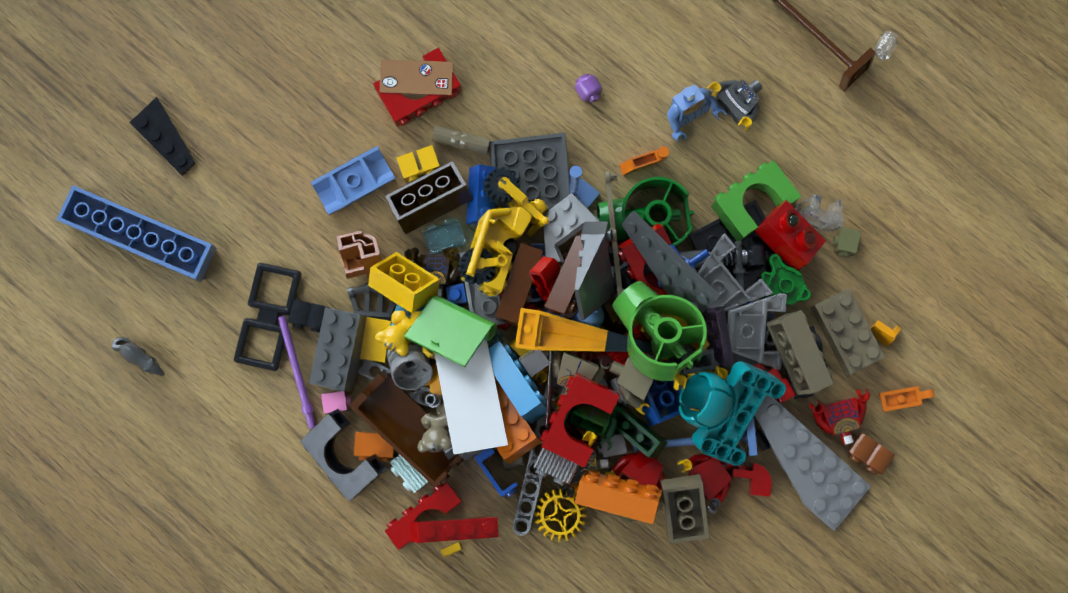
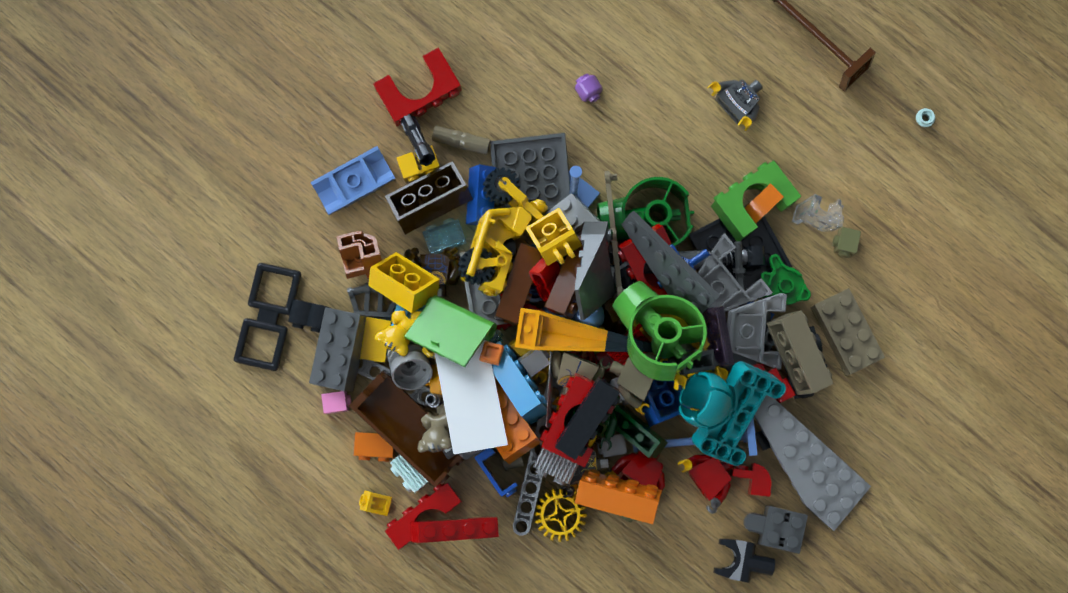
medium blue brick [56,185,217,282] -> none
dark grey animal [112,337,165,376] -> none
black wing [129,97,196,176] -> none
medium lavender bar [278,316,316,429] -> none
arch [300,409,387,501] -> none
medium nougat sticker [380,60,453,95] -> none
yellow tile [440,541,462,557] -> none
blue brick [446,283,468,307] -> none
orange piece [619,146,669,176] -> none
dark tan brick [660,474,709,544] -> none
medium blue torso [667,85,726,143] -> none
red piece [755,200,826,270] -> none
red torso [809,388,870,445] -> none
dark orange brick [847,433,895,475] -> none
light orange tile [870,320,901,346] -> none
clear brick [873,31,898,60] -> none
orange plate [879,386,935,412] -> none
none -> yellow bracket [359,490,392,516]
none -> black axle [400,114,435,166]
none -> orange tile [479,341,504,366]
none -> yellow hinge [525,208,582,266]
none -> black brick [555,377,621,460]
none -> black connector [713,539,775,583]
none -> dark grey brick [743,505,808,554]
none -> orange slope [745,183,784,223]
none -> light aqua plate [916,108,935,127]

